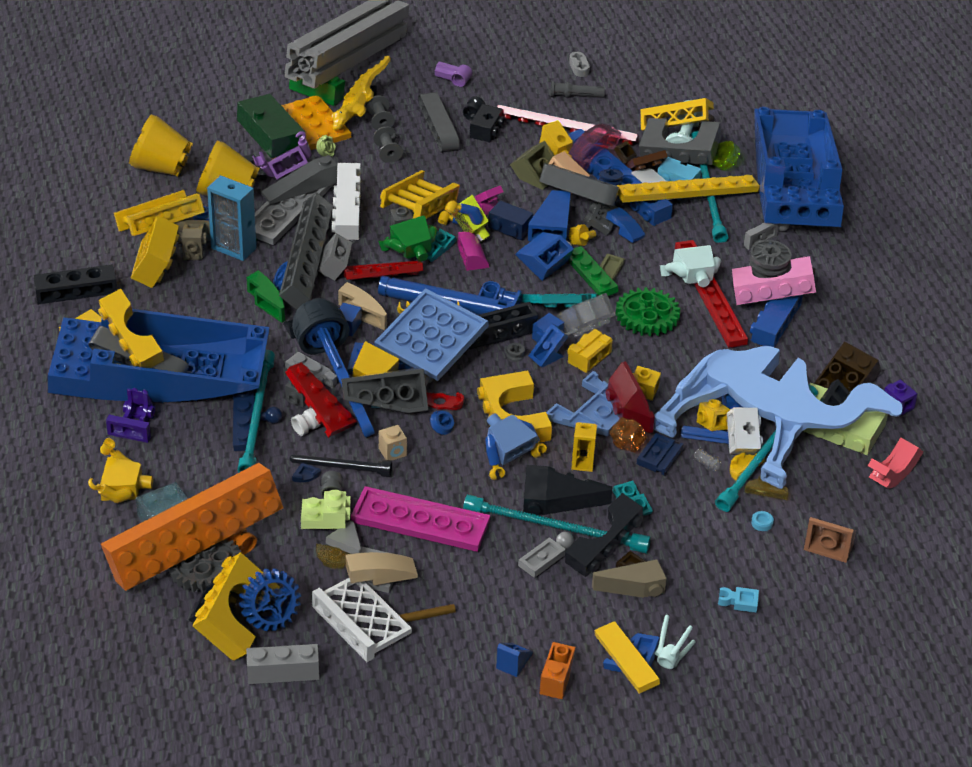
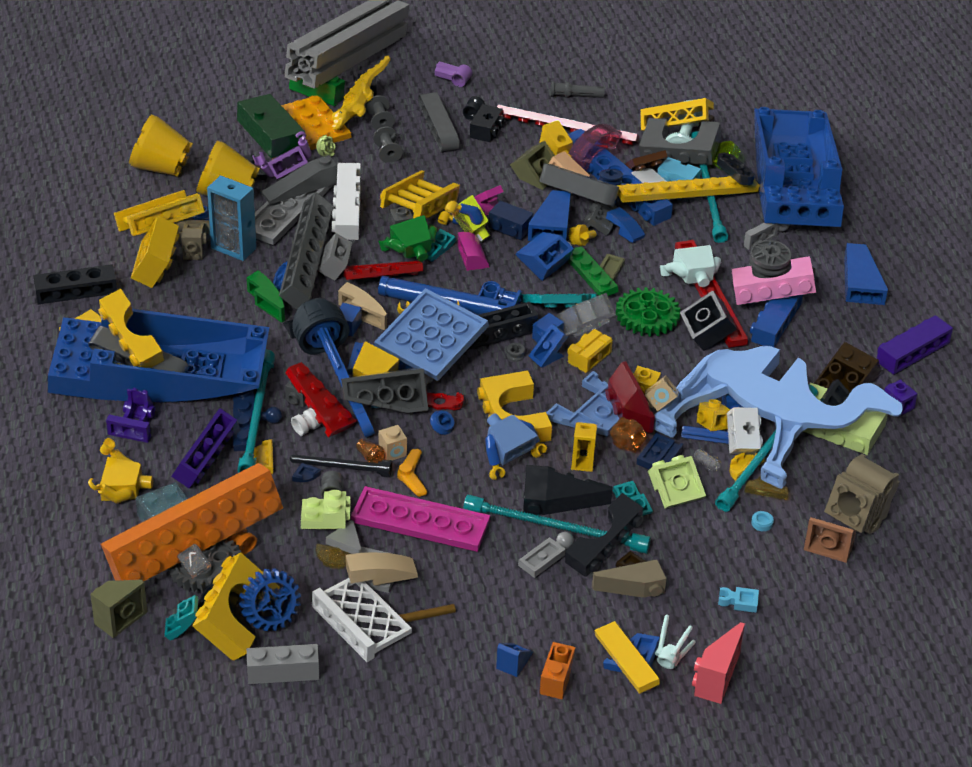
light grey hinge [285,352,338,388] -> none
light grey beam [569,52,590,77] -> none
dark brown slope [614,141,637,164] -> none
coral arch [868,438,923,488] -> none
none -> olive slope [90,580,147,638]
none -> teal slope [164,595,198,640]
none -> dark purple brick [171,408,237,488]
none -> clear slope [177,544,211,579]
none -> yellow tile [254,439,273,474]
none -> clear orange cone [356,439,386,463]
none -> light orange piece [397,449,427,497]
none -> tan brick [645,375,679,411]
none -> yellowish green plate [648,455,706,509]
none -> black brick [680,291,737,351]
none -> coral slope [692,622,745,704]
none -> black beam [717,153,755,185]
none -> dark tan piece [824,454,900,534]
none -> blue slope [844,243,888,305]
none -> dark purple brick [877,315,953,375]

